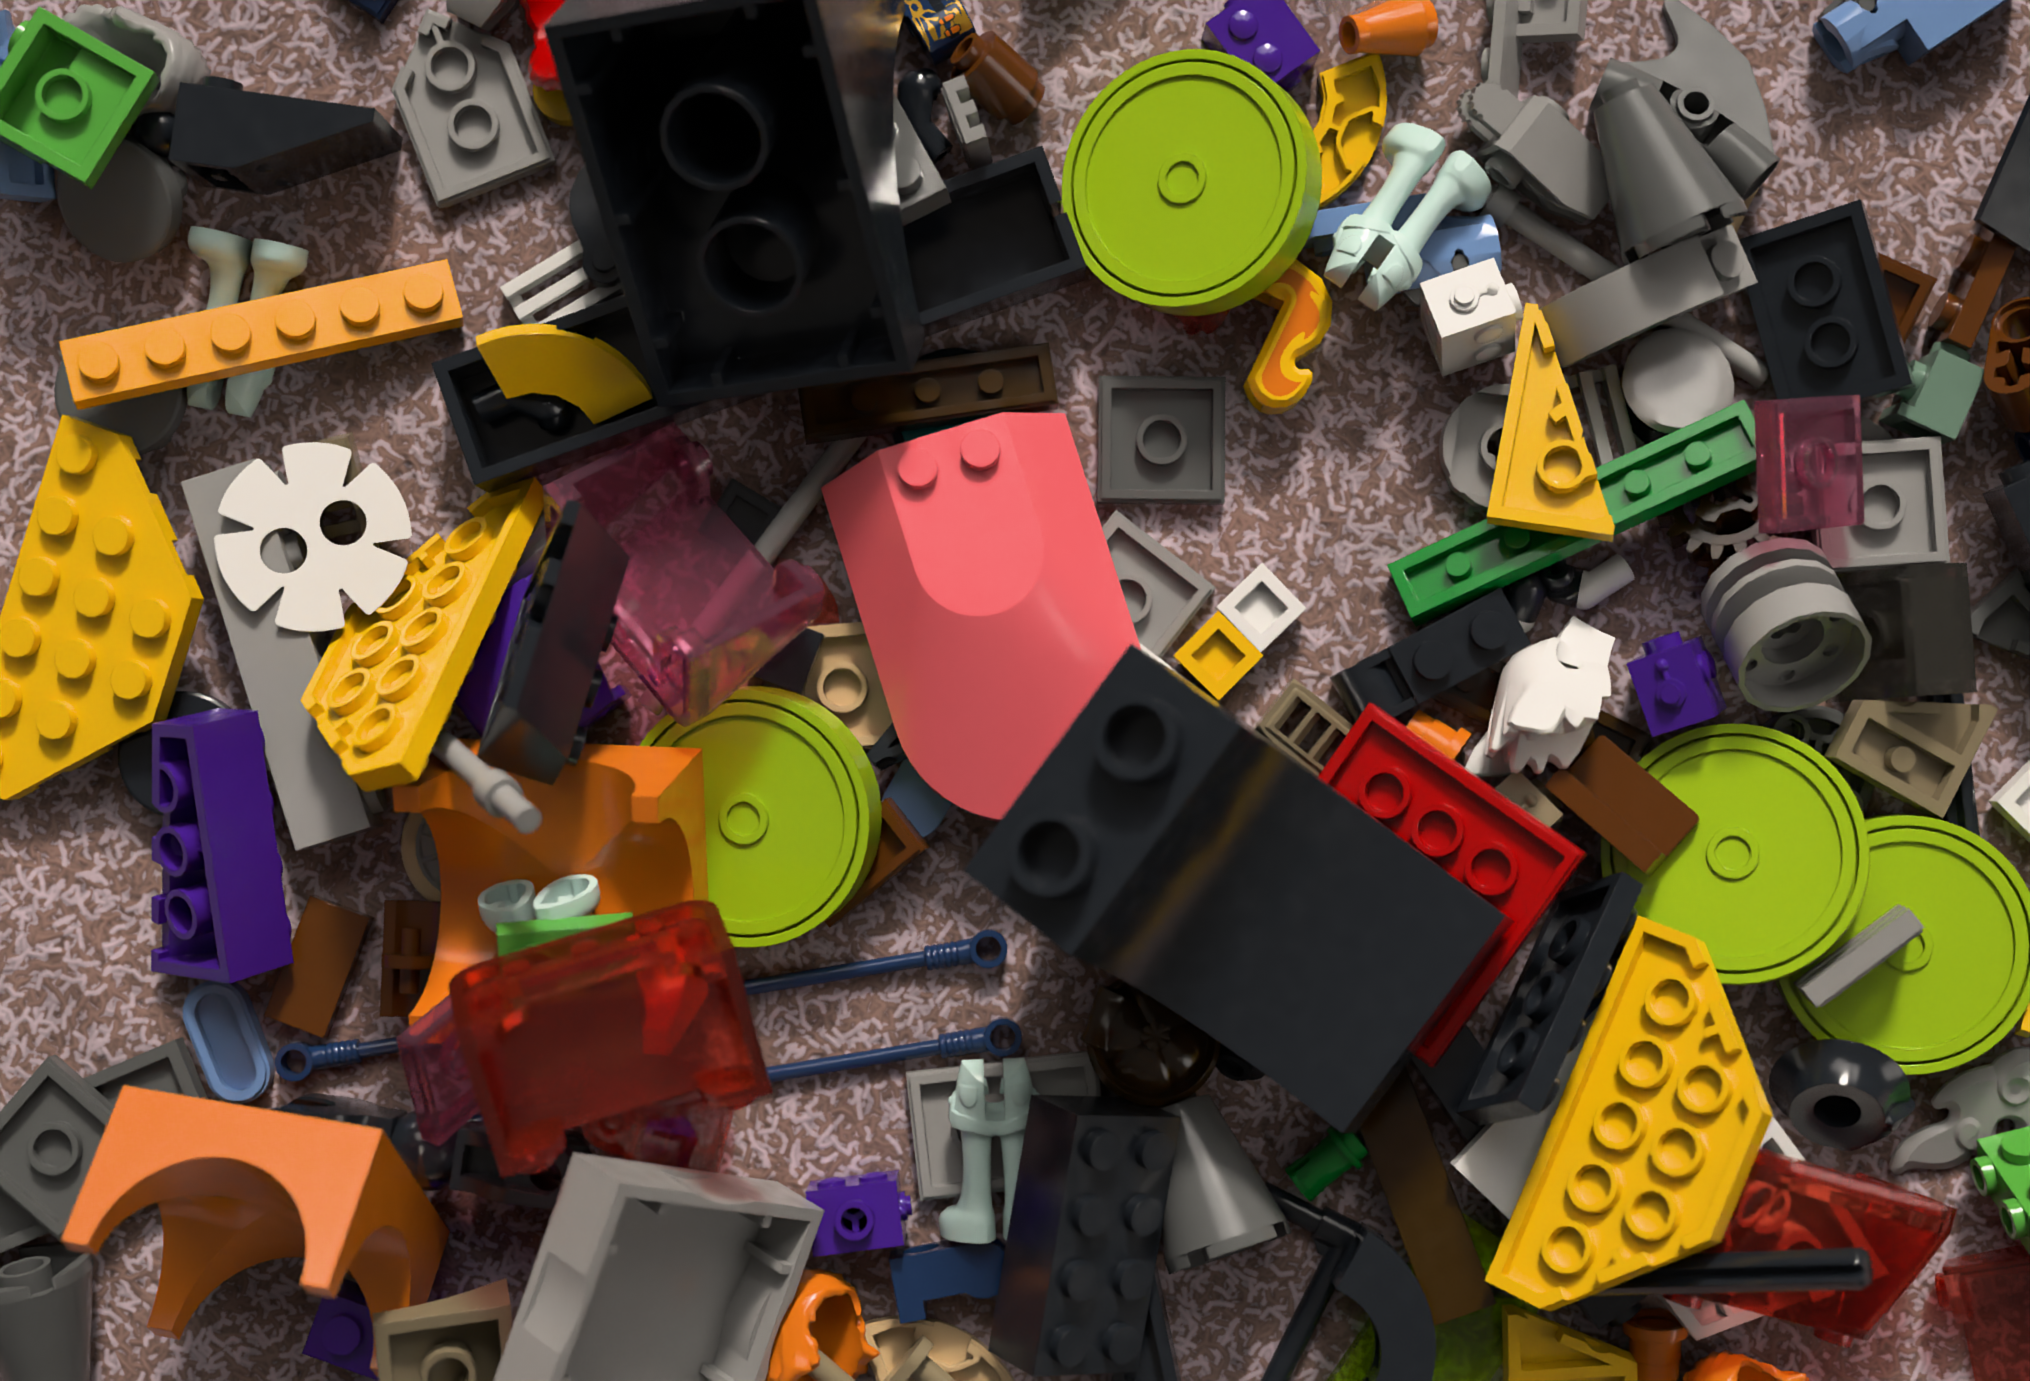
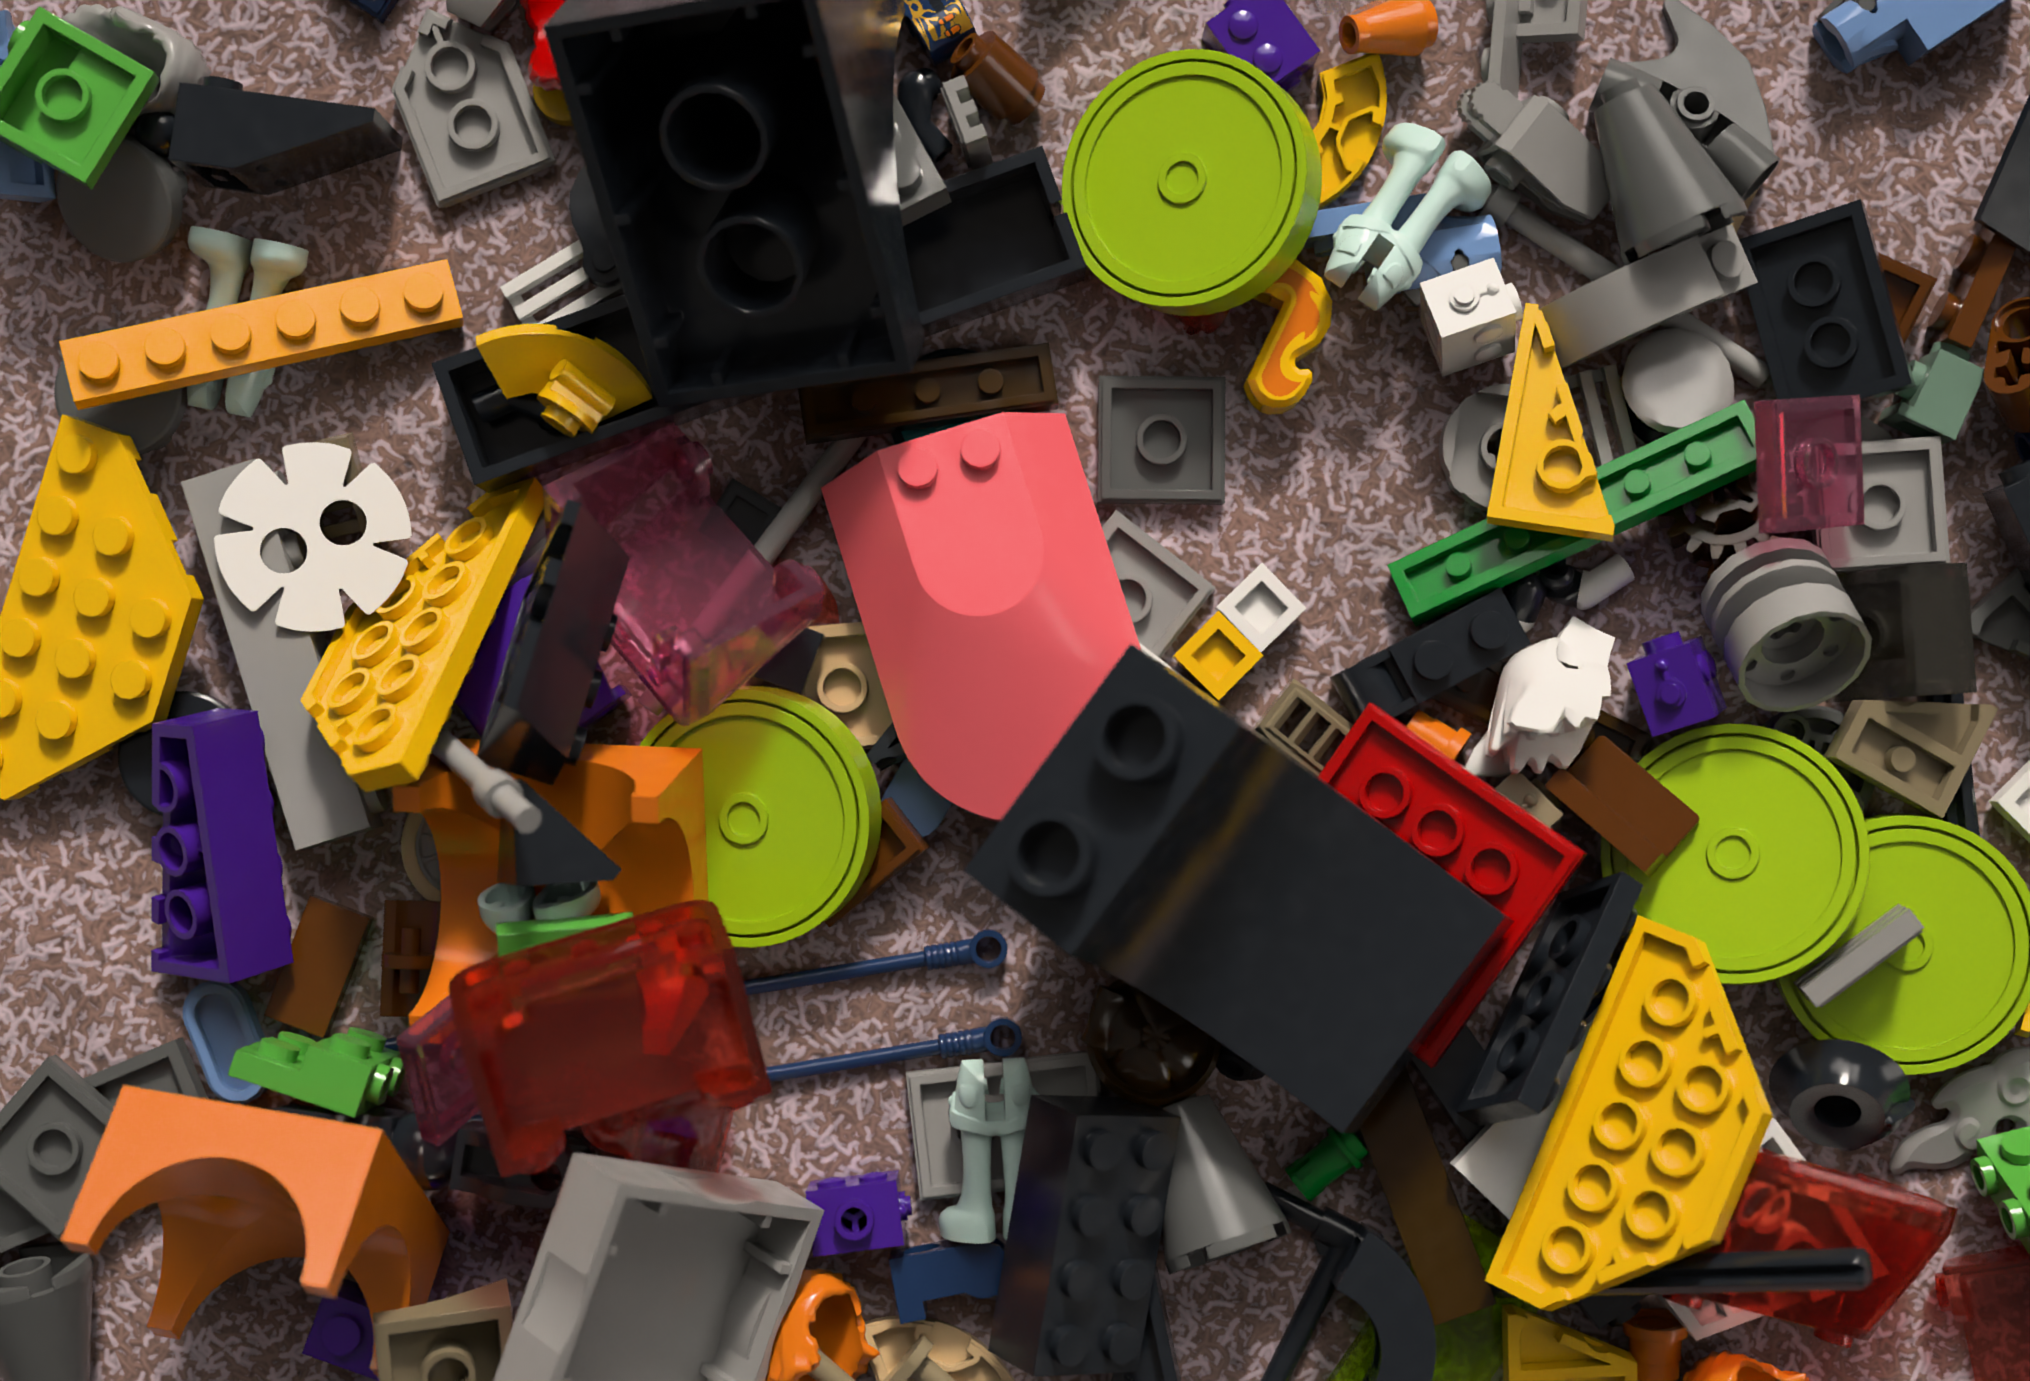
none -> bright green plate [228,1027,408,1118]
none -> black slope [497,779,622,886]
none -> yellow plate [537,359,616,437]

